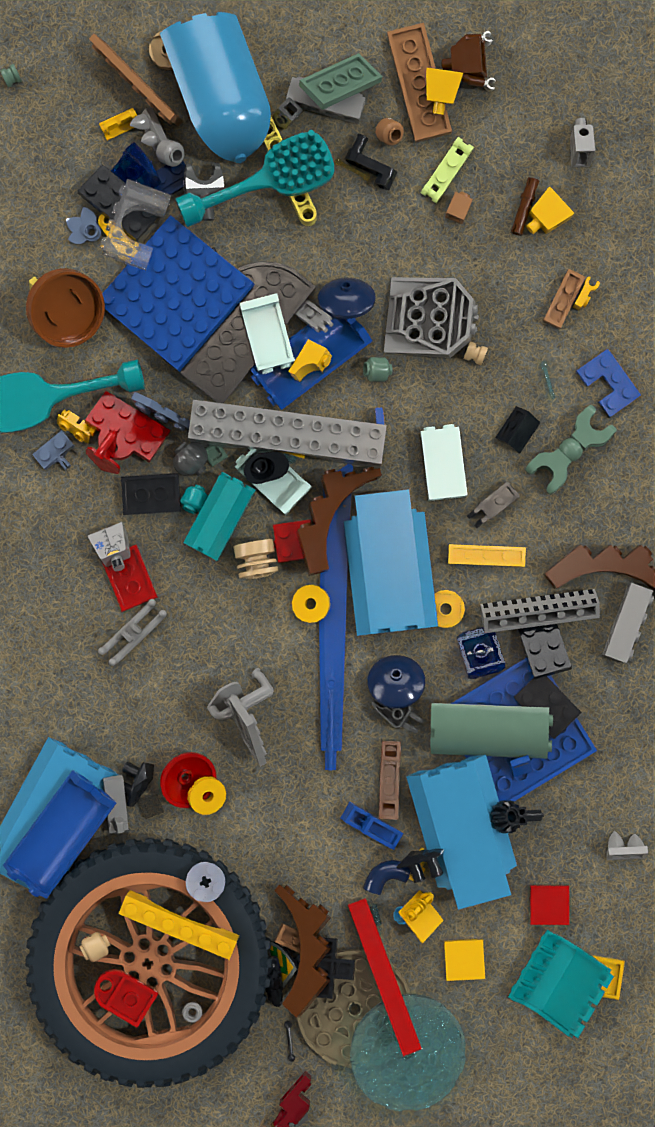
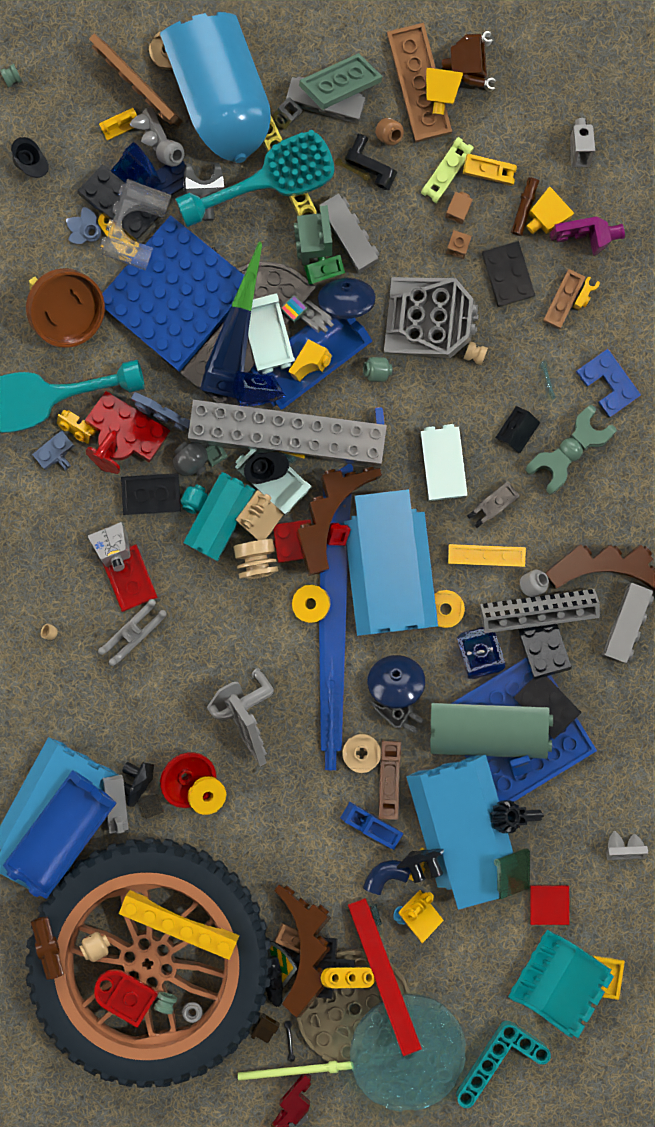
plate [186,862,225,902] -> none
yellow tile [444,939,485,981] -> none
none -> black piece [11,137,49,178]
none -> reddish brown piece [31,916,64,980]
none -> tan hinge [41,624,58,640]
none -> sand green wheel [154,992,178,1014]
none -> dark blue plate [200,242,262,398]
none -> clear blue slope [233,371,286,406]
none -> tan hinge [236,490,284,540]
none -> yellowish green bar [238,1061,353,1080]
none -> dark brown panel [251,1013,280,1043]
none -> tile [280,295,308,323]
none -> sand green bracket [294,205,332,266]
none -> green plate [304,255,345,284]
none -> light grey brick [319,193,379,274]
none -> yellow plate [321,967,375,988]
none -> red tile [327,523,351,546]
none -> tan plate [342,734,381,773]
none -> medium nougat brick [446,230,472,259]
none -> teal beam [456,1021,551,1108]
none -> yellow plate [463,154,517,186]
none -> black plate [482,241,535,307]
none -> clear green piece [494,848,530,899]
none -> light grey head [520,570,549,597]
none -> magenta plate [550,216,625,256]

